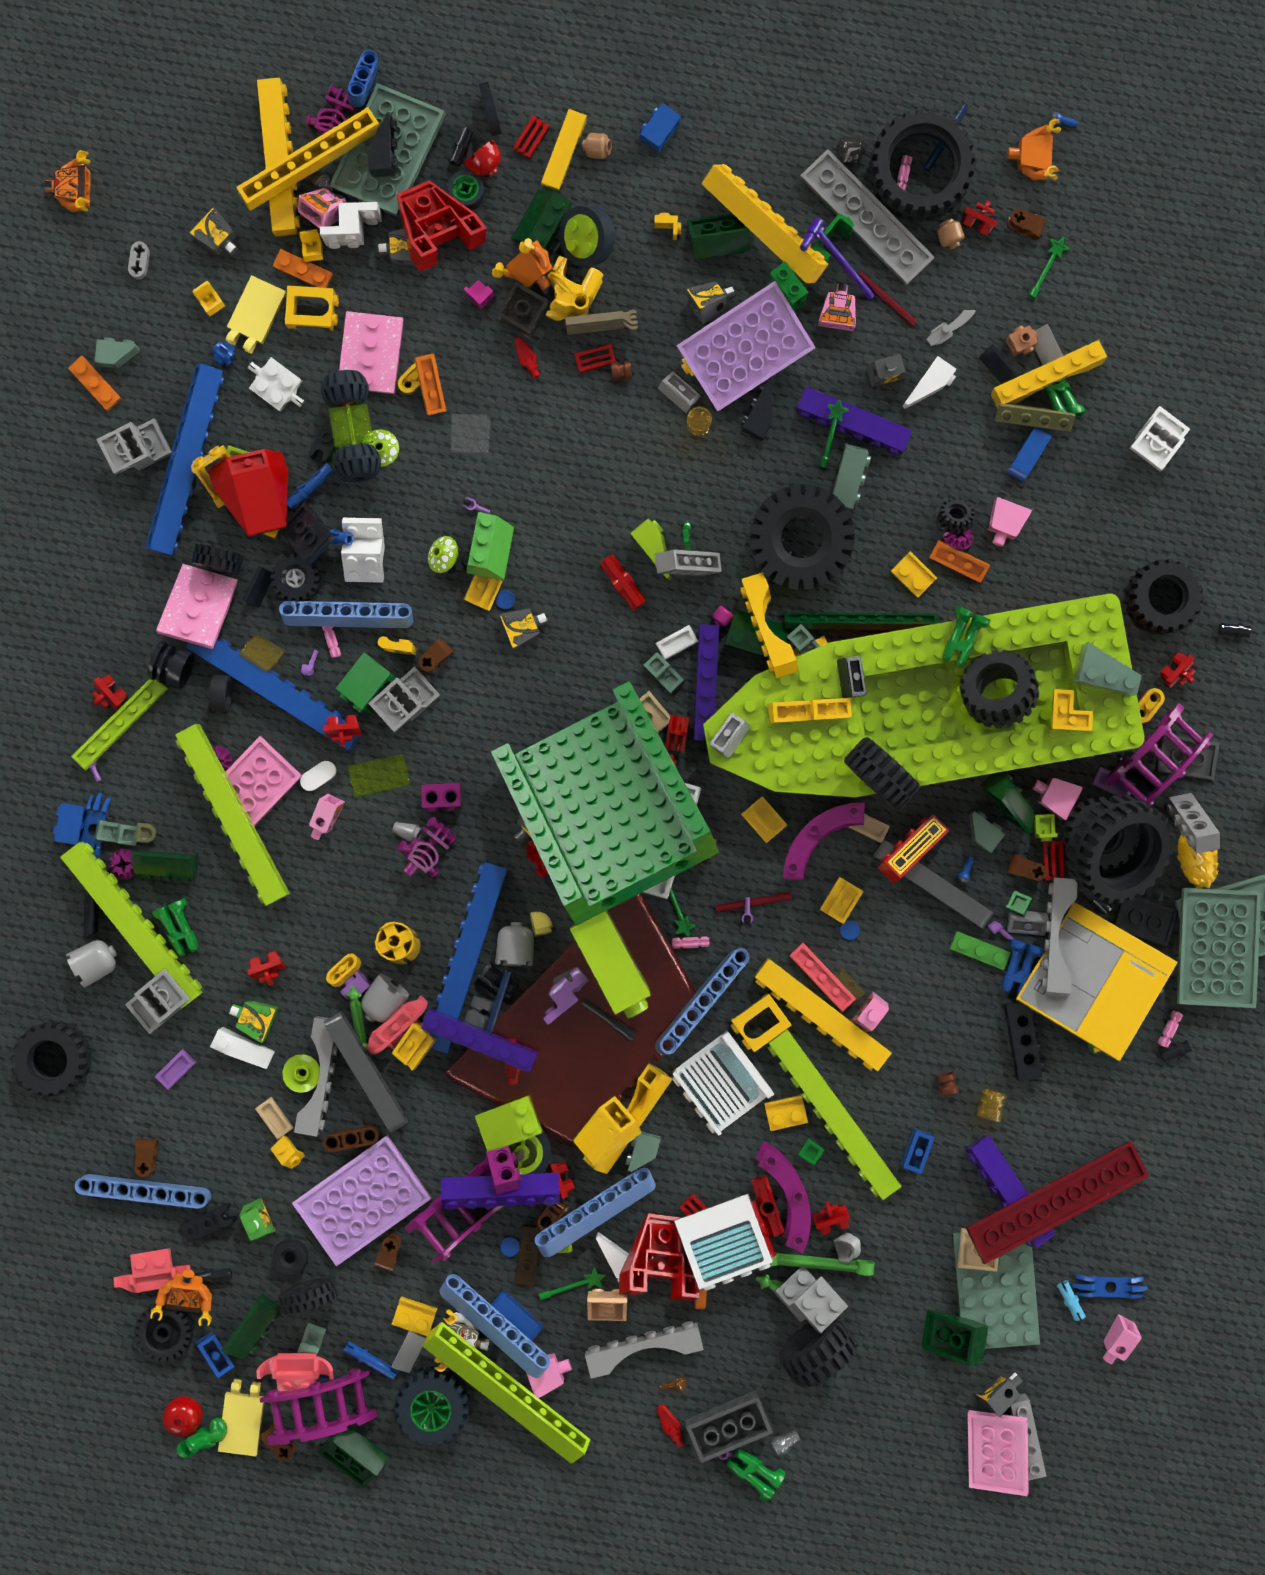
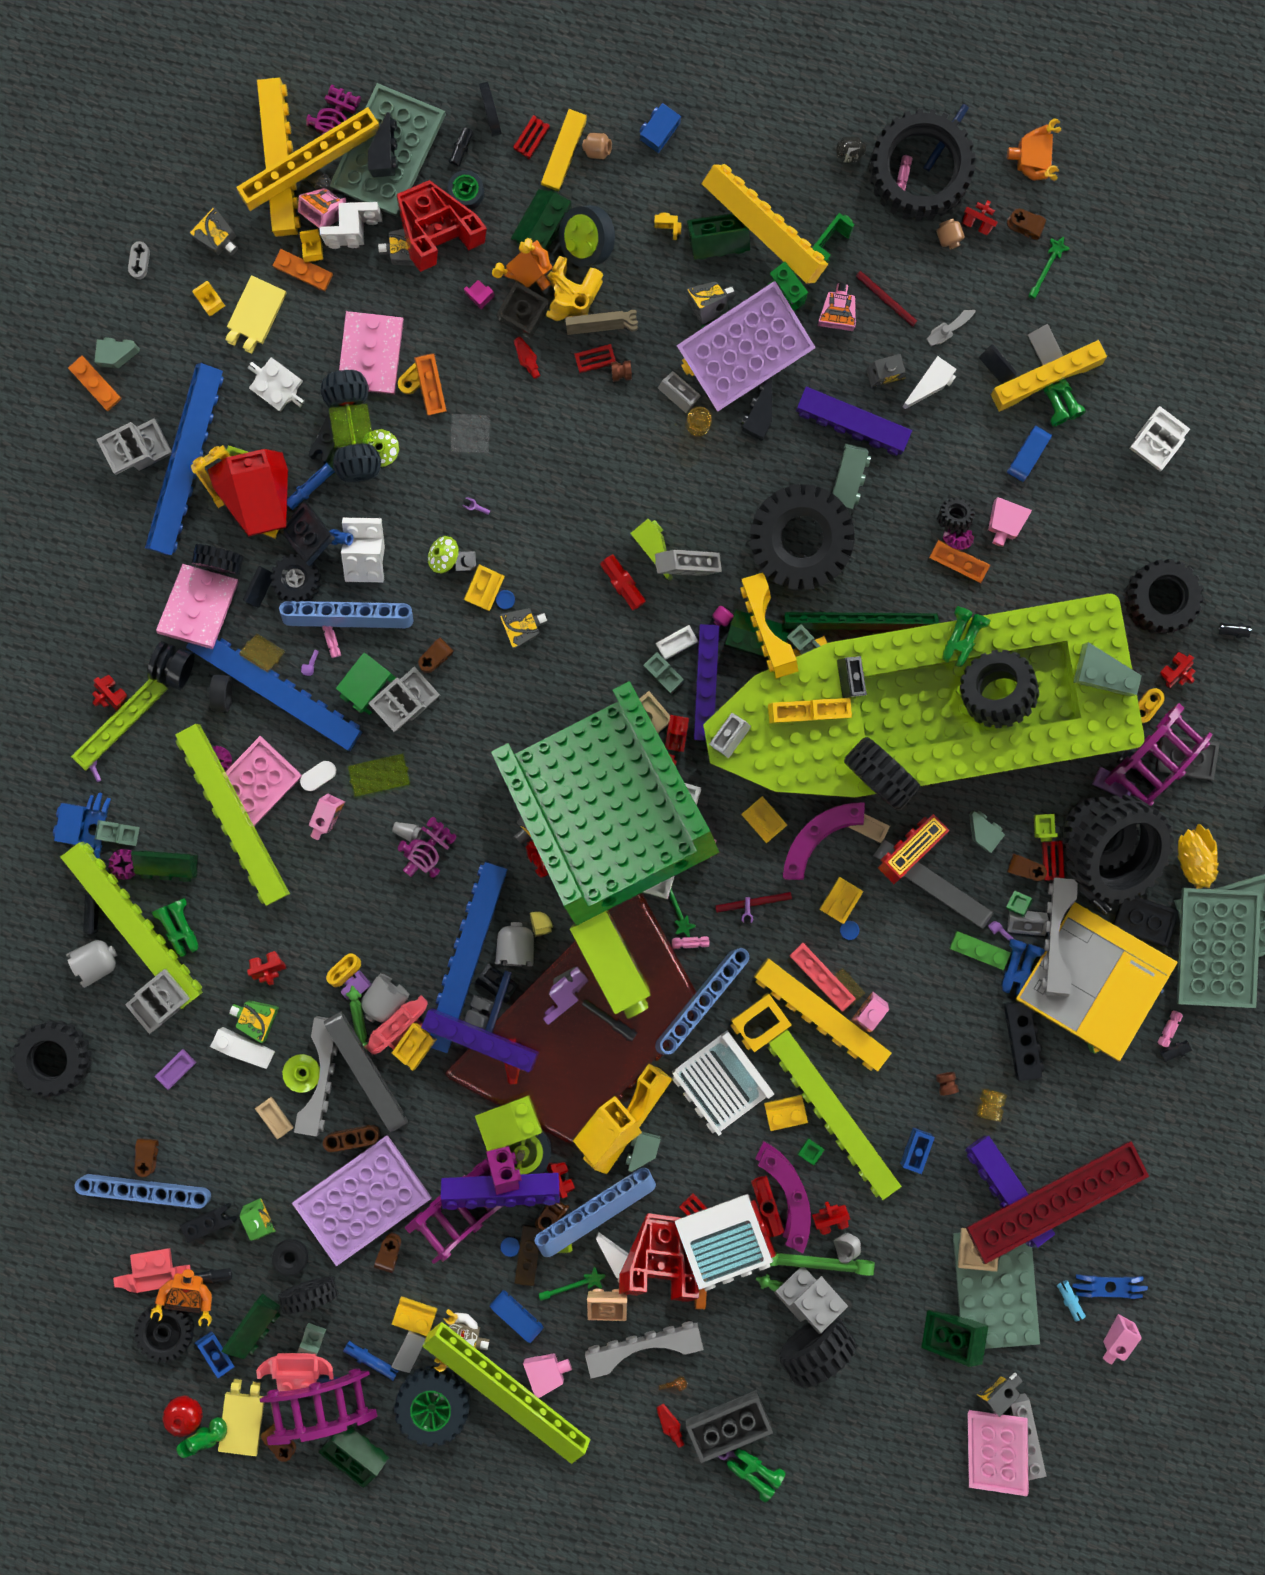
torso [44,150,90,212] -> none
olive tile [135,822,156,843] -> none
blue gear [212,341,236,366] -> none
yellow bracket [271,1136,305,1169] -> none
yellow panel [285,286,339,331] -> none
red hips [323,715,361,747] -> none
blue beam [348,50,378,108] -> none
yellow cylinder [375,922,421,965] -> none
yellow plate [378,636,417,656] -> none
magenta brick [421,783,462,812] -> none
medium blue beam [440,1274,550,1378] -> none
red cylinder [463,139,501,177] -> none
bright green slope [466,512,514,581] -> none
green piece [682,521,691,551] -> none
clear cone [770,1429,800,1456] -> none
light grey plate [800,149,934,286] -> none
dark purple bar [800,217,874,300] -> none
green piece [820,399,849,468] -> none
yellow plate [890,551,937,598] -> none
blue piece [956,856,974,885] -> none
dark green slope [980,772,1034,835] -> none
olive bracket [995,403,1075,432] -> none
nougat brick [1005,325,1038,357] -> none
bright pink torso [1032,778,1083,820] -> none
blue piece [1049,112,1078,127] -> none
yellow plate [1051,689,1093,731] -> none
light grey brick [1166,793,1220,854] -> none

